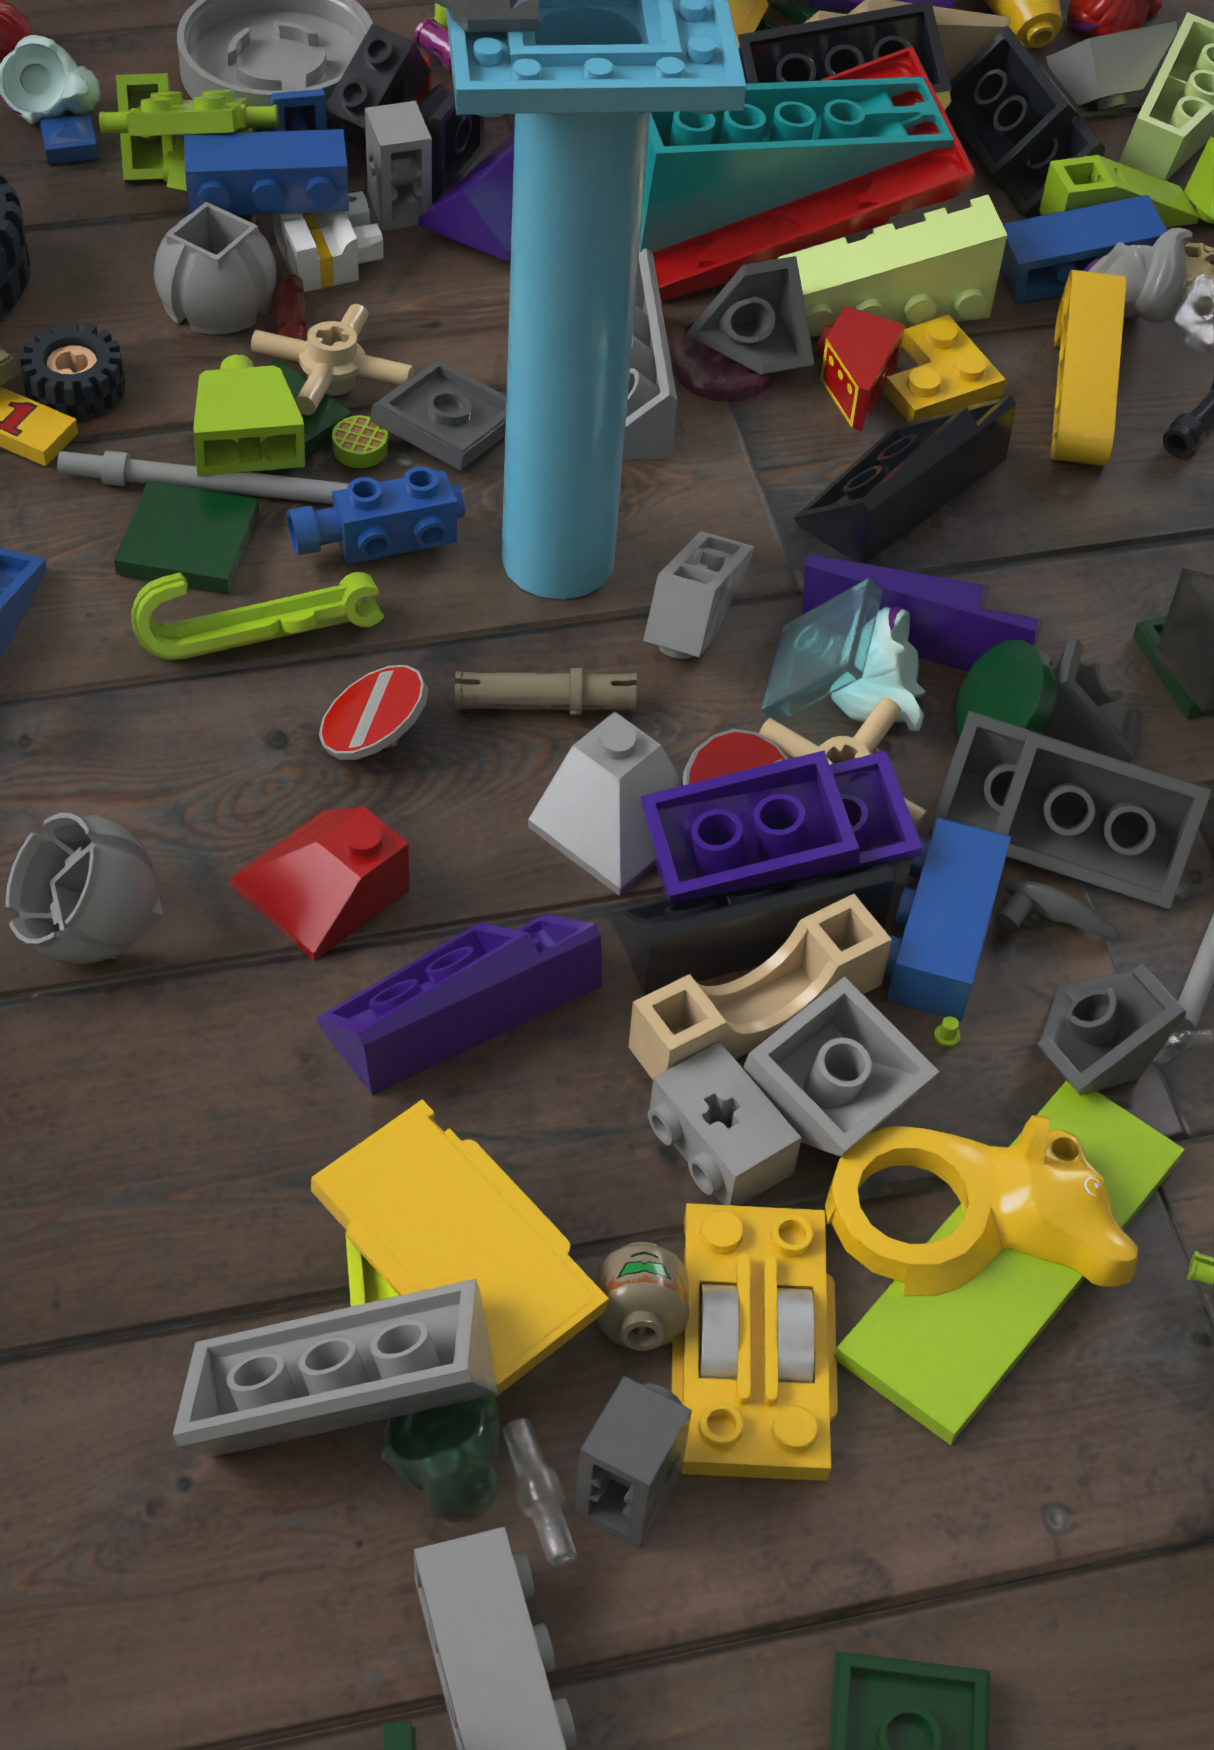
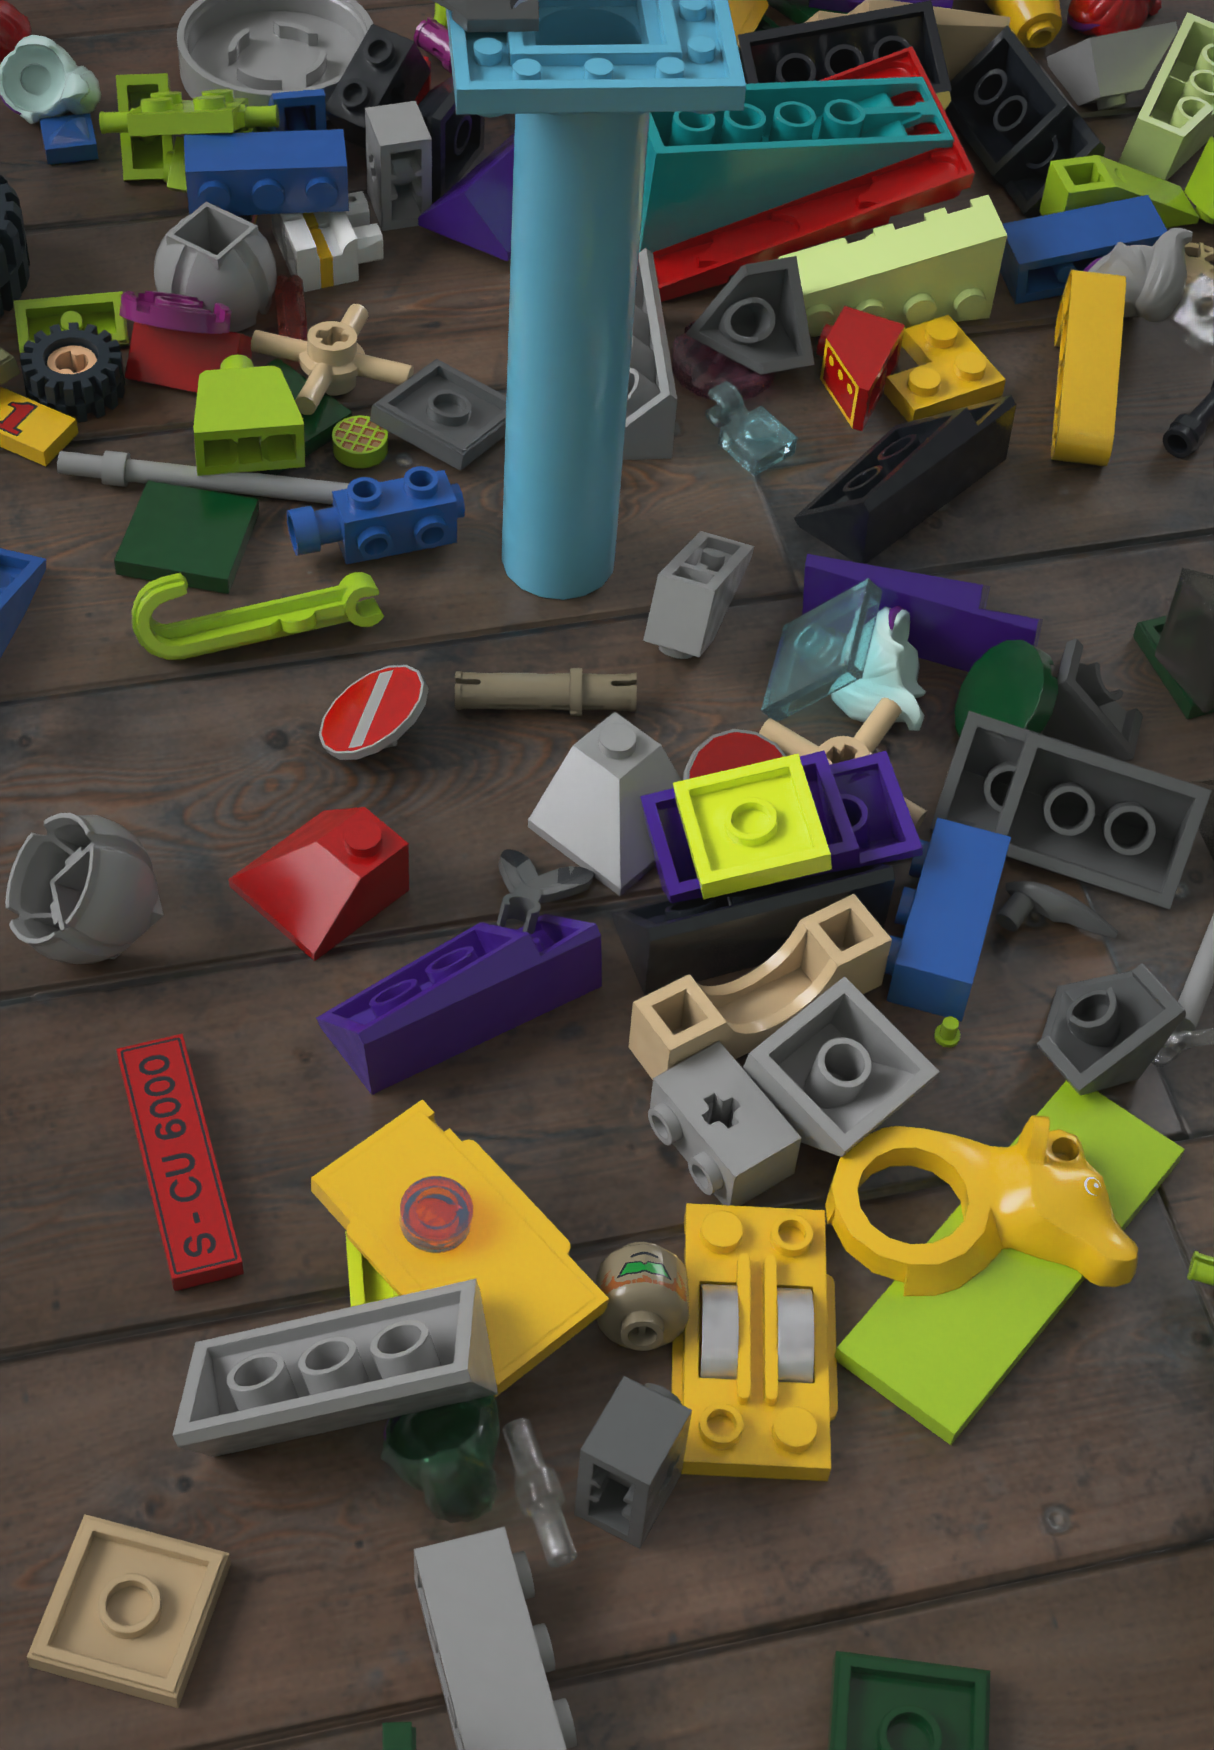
none -> lime slope [14,291,130,356]
none -> tan tile [27,1514,231,1708]
none -> red tile [116,1034,244,1291]
none -> magenta tile [119,291,232,334]
none -> red panel [124,321,253,393]
none -> clear pink tile [399,1176,473,1253]
none -> dark grey piece [497,849,594,935]
none -> neon yellow plate [673,754,832,899]
none -> clear light blue plate [705,381,798,476]

